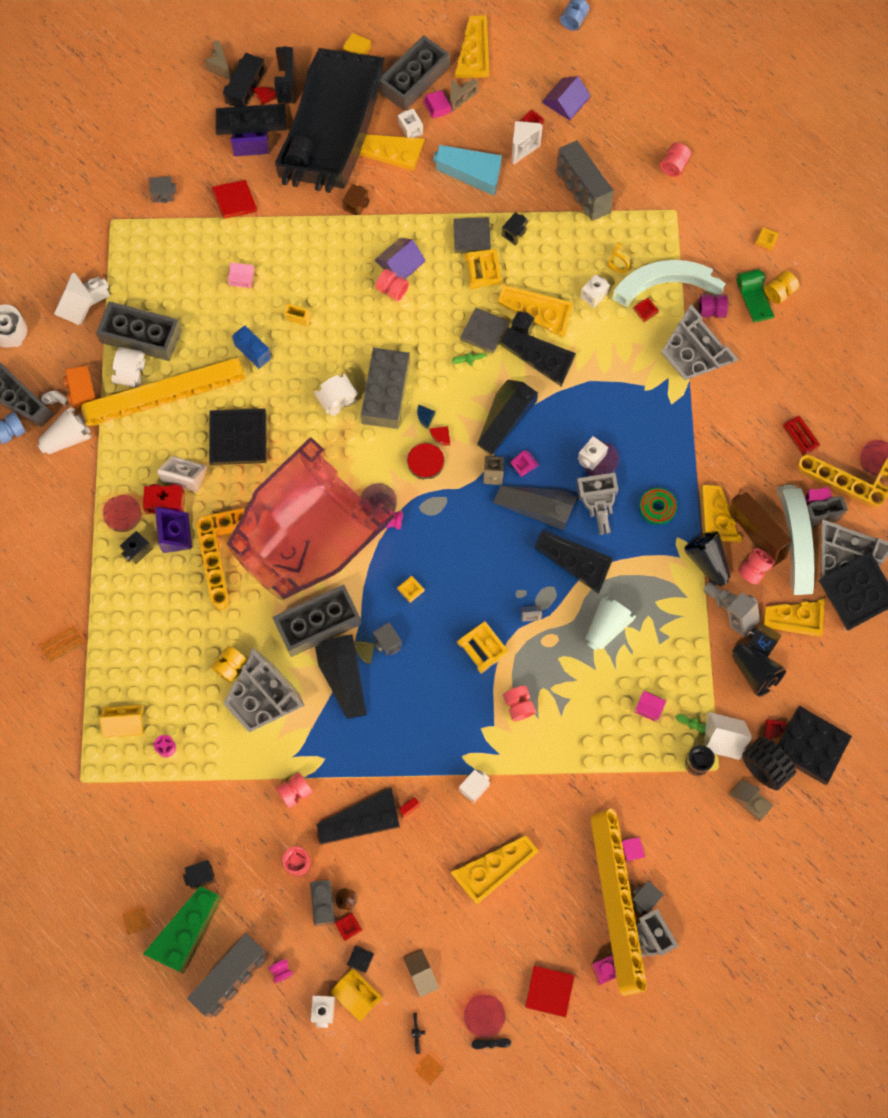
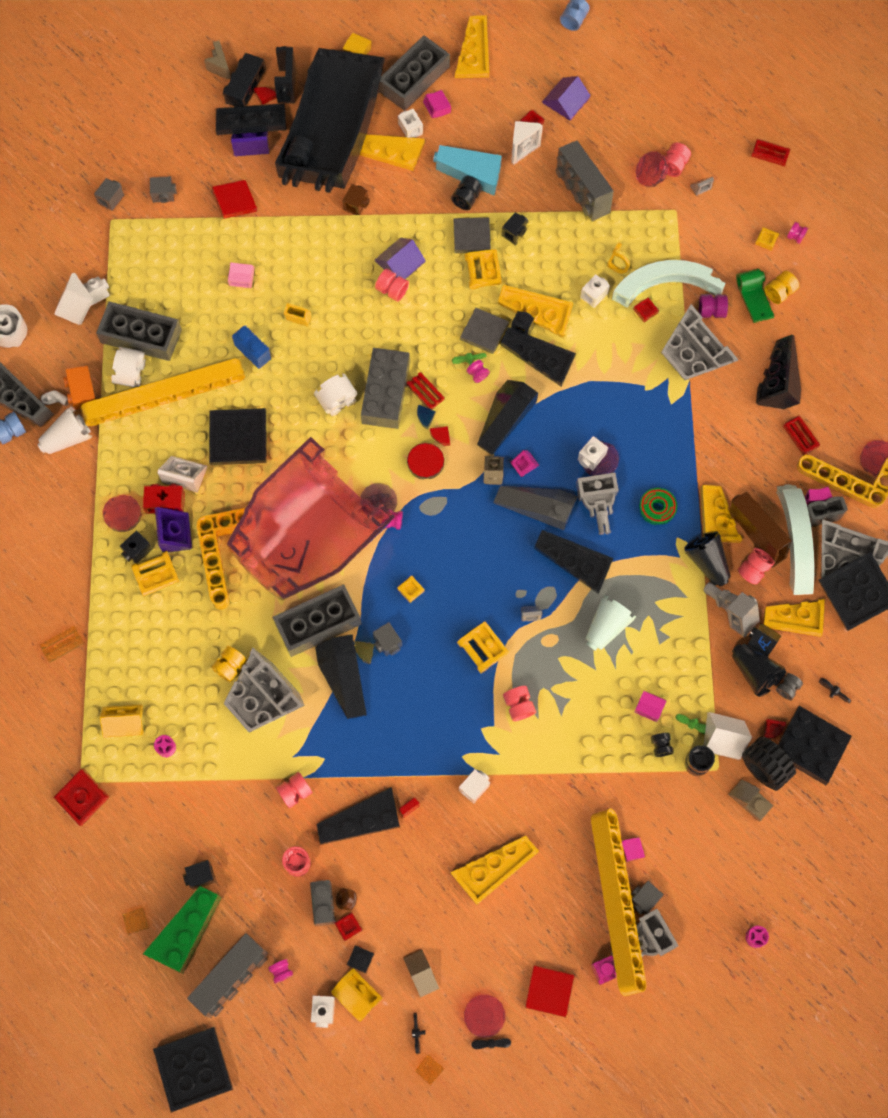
dark tan slope [450,78,479,112] -> none
none -> red tile [53,768,110,826]
none -> dark grey brick [94,178,124,211]
none -> yellow plate [131,551,180,596]
none -> black plate [153,1027,234,1112]
none -> red tile [406,372,445,411]
none -> black wheel [451,176,483,211]
none -> dark pink wheel [466,360,490,383]
none -> clear pink tile [635,151,669,187]
none -> black wheel [650,733,674,757]
none -> light grey slope [690,177,714,195]
none -> dark pink wheel [745,926,769,948]
none -> red tile [751,139,790,167]
none -> black wedge [756,334,801,409]
none -> dark grey wheel [776,673,803,700]
none -> dark pink wheel [787,222,808,244]
none -> black piece [819,678,851,704]

